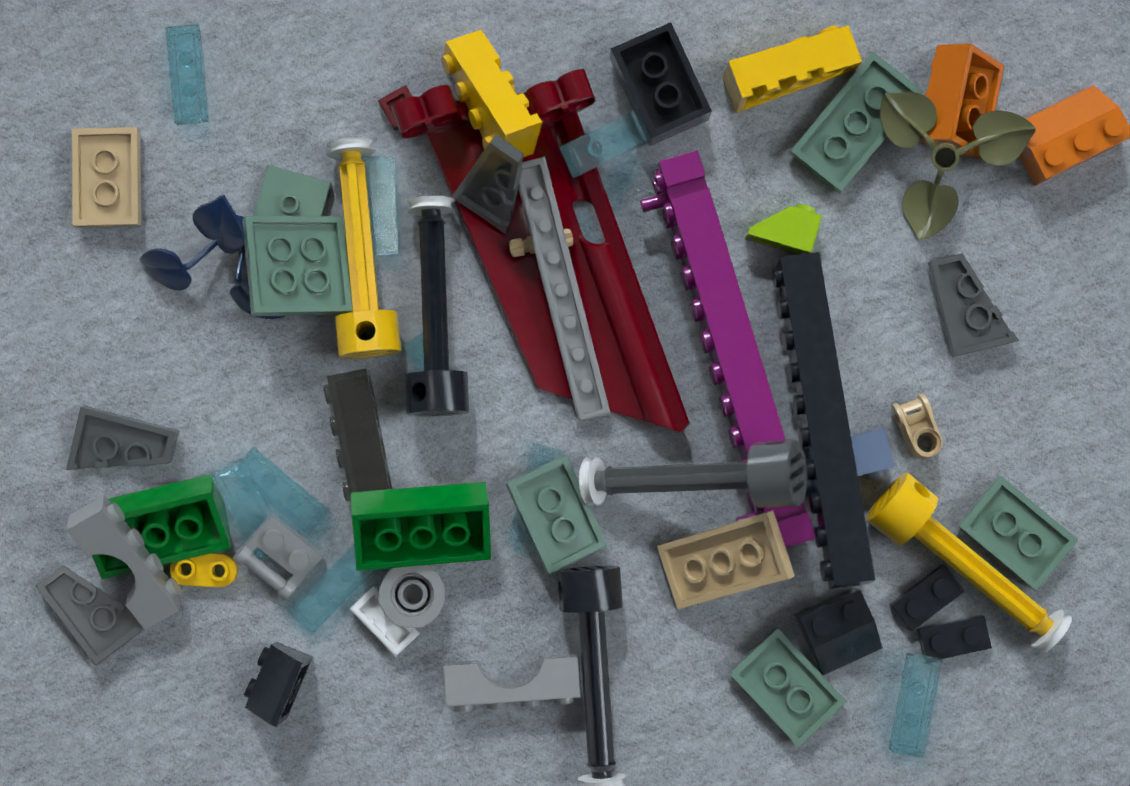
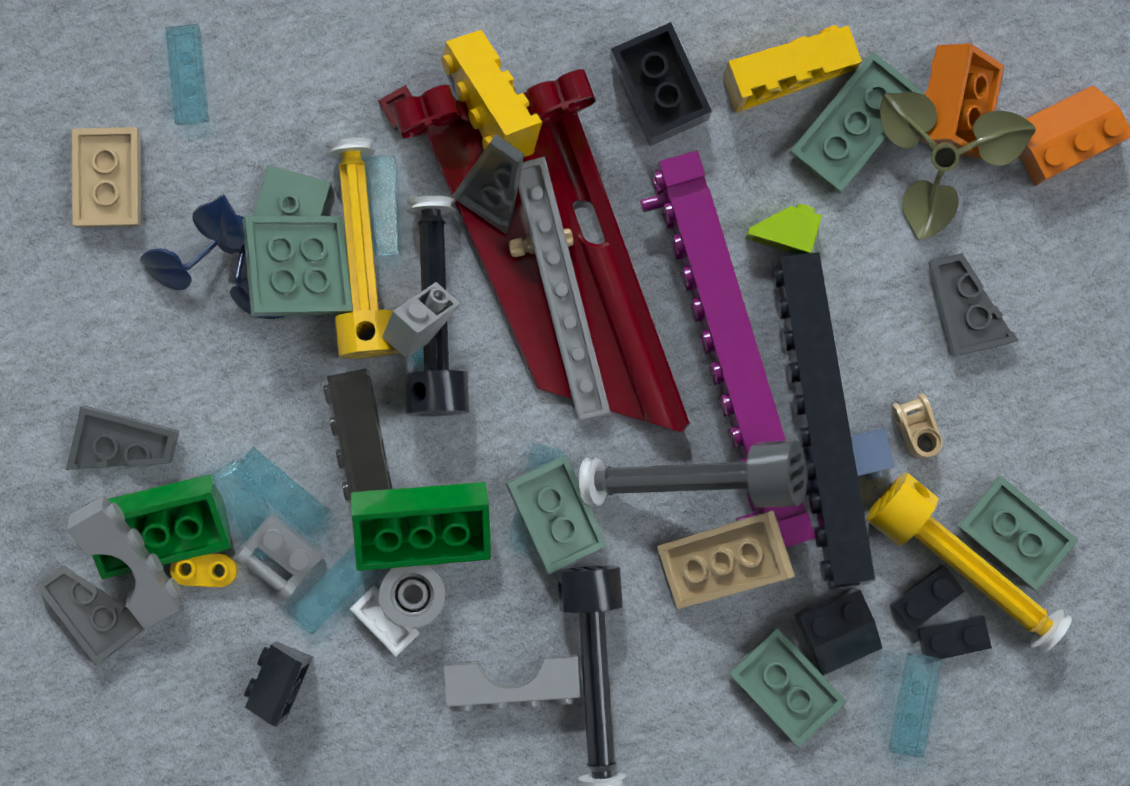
clear light blue tile [559,111,647,178] -> none
none -> light grey slope [382,282,460,358]

